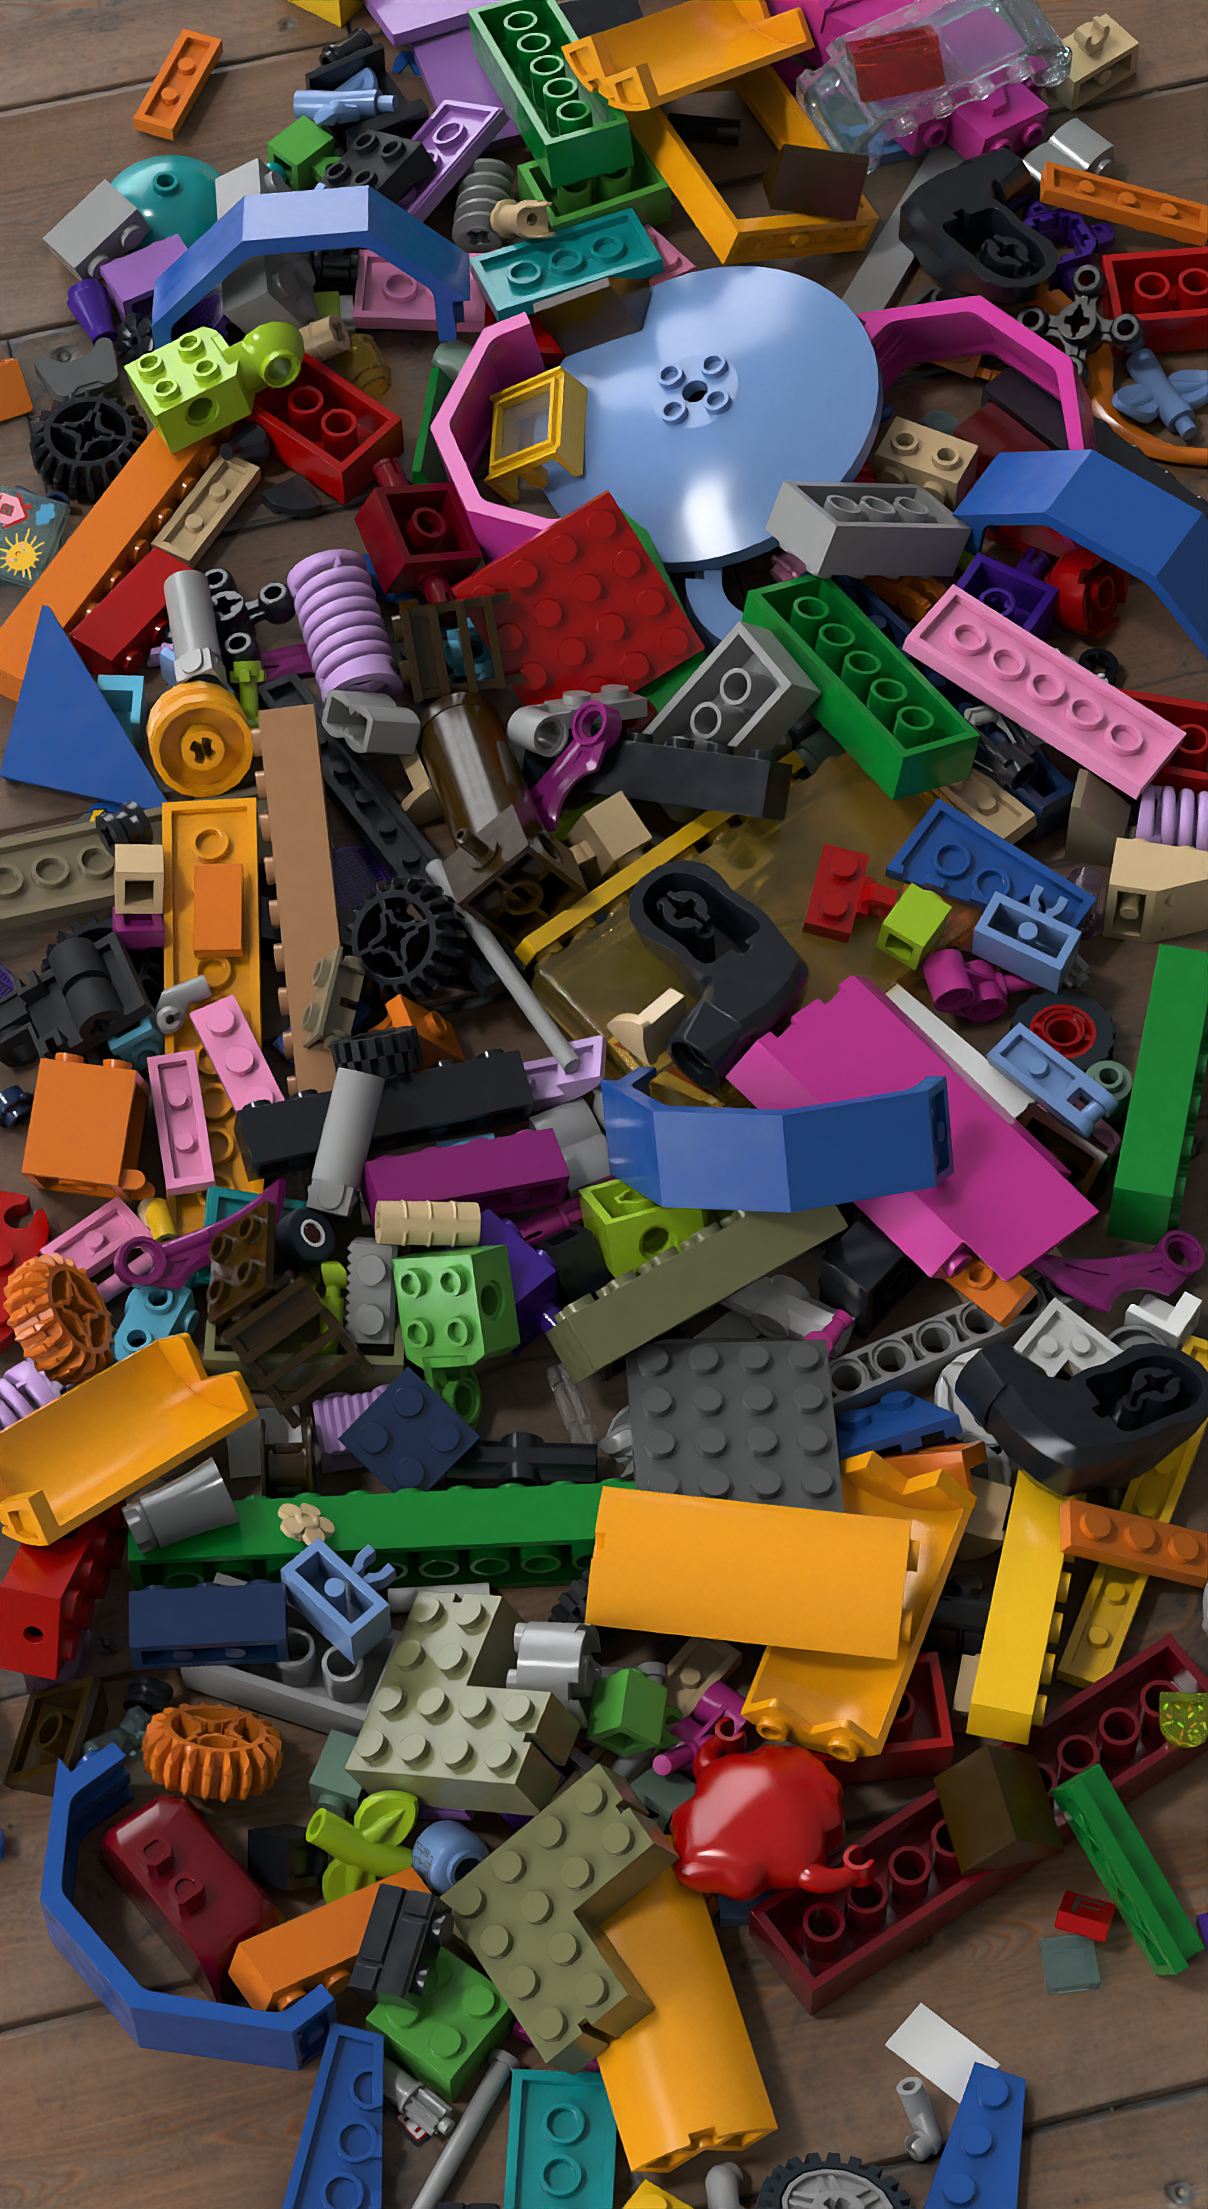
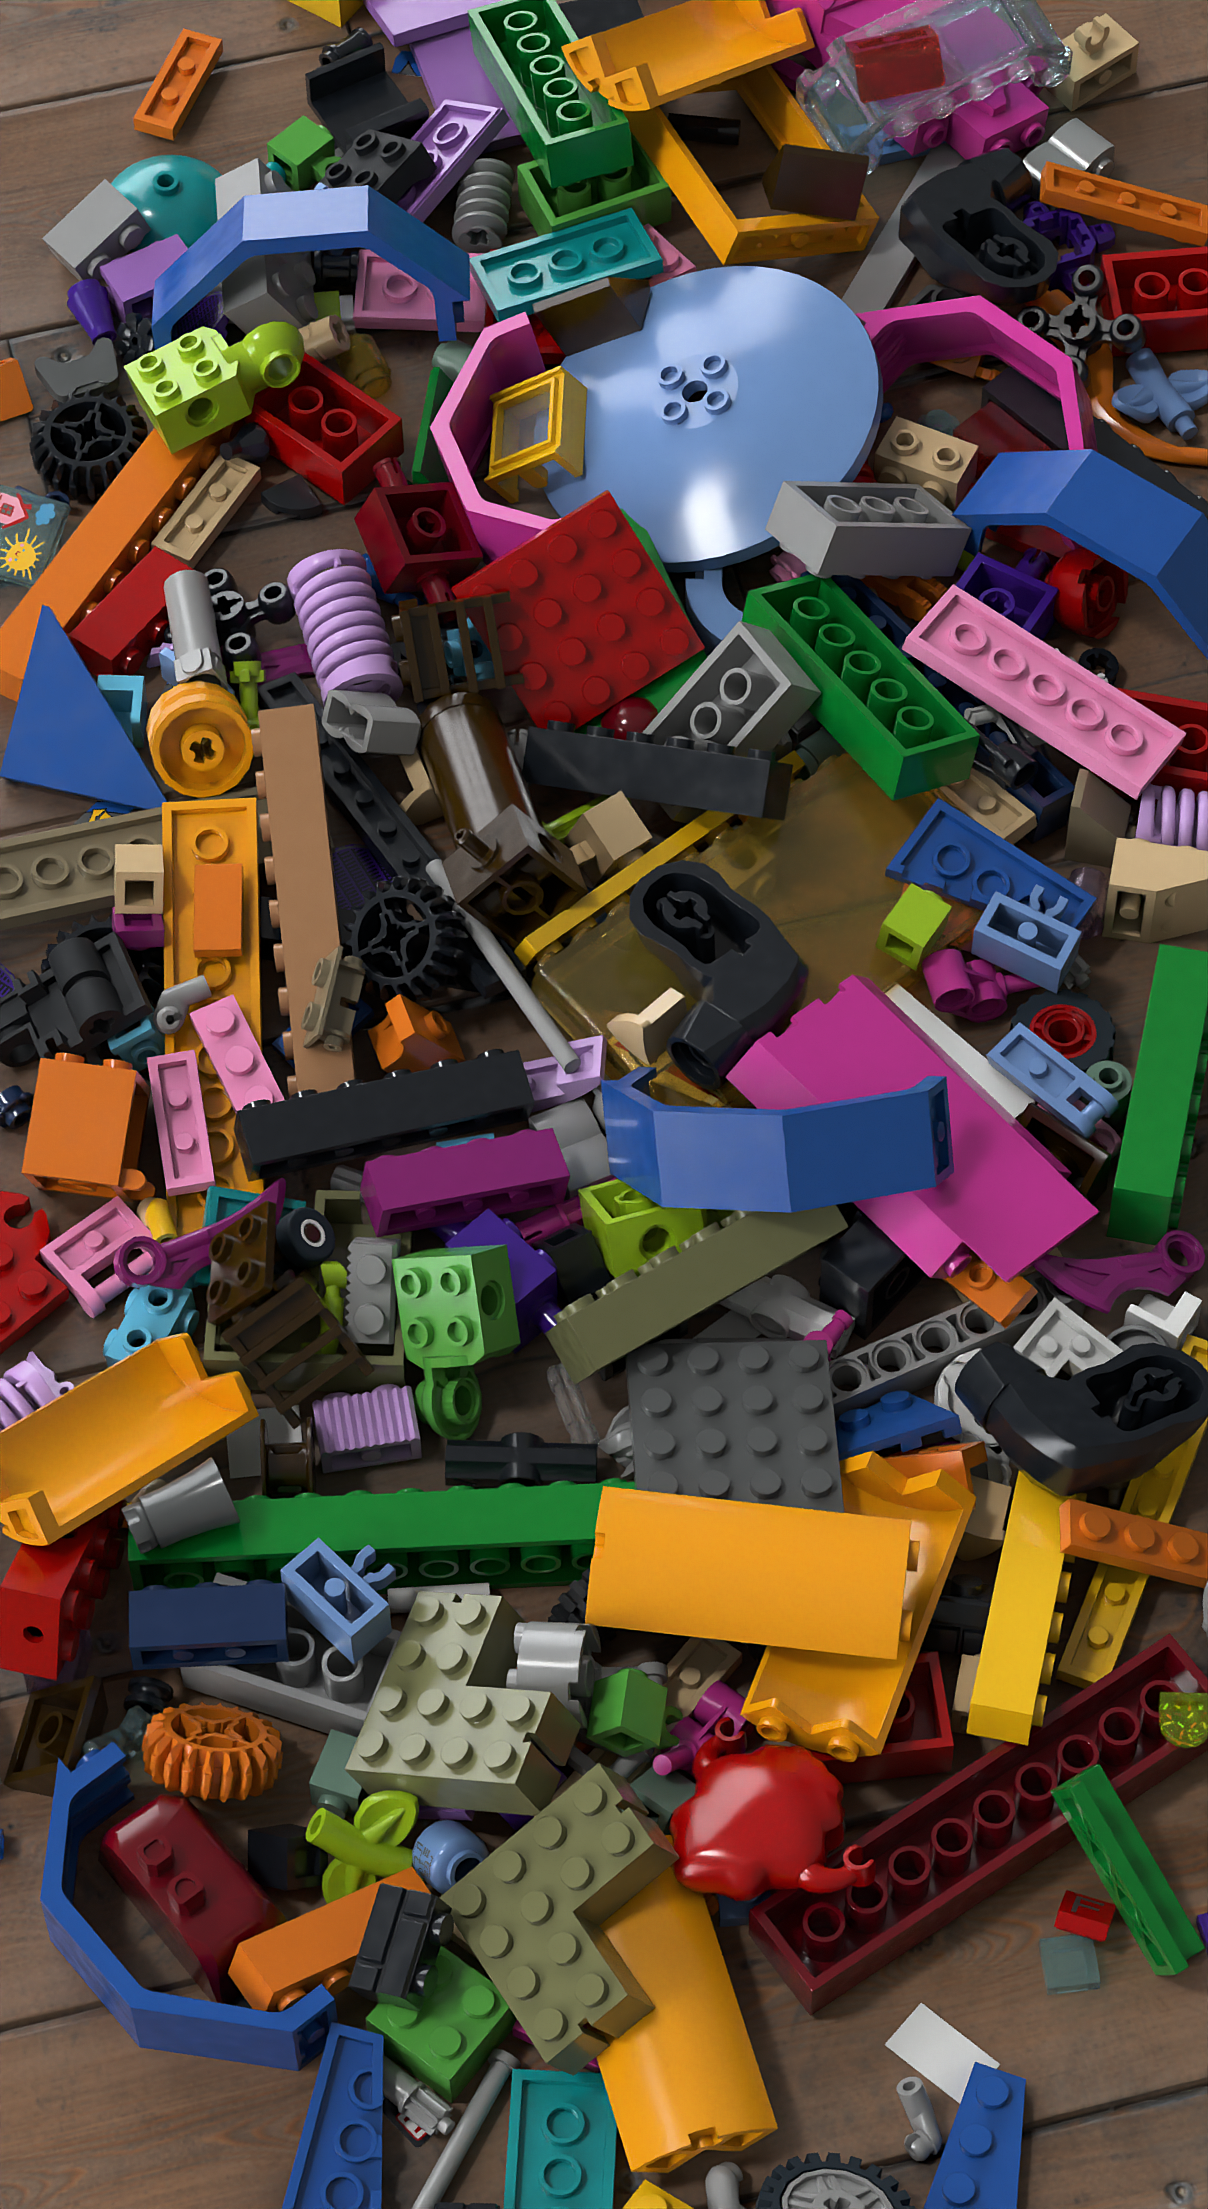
orange gear [3,1253,117,1386] -> none
black wheel [96,801,153,858] -> none
tan plant [277,1503,335,1545] -> none
medium blue plant [293,67,398,126] -> none
light grey piece [306,1068,386,1219] -> none
black tyre [330,1026,424,1077] -> none
dark blue plate [338,1367,481,1493] -> none
tan axle [375,1199,481,1247] -> none
tan piece [490,199,556,240] -> none
light grey plate [507,684,647,757] -> none
magenta piece [530,700,622,833] -> none
red hinge [802,843,898,943] -> none
dark brown slope [933,1744,1064,1877] -> none

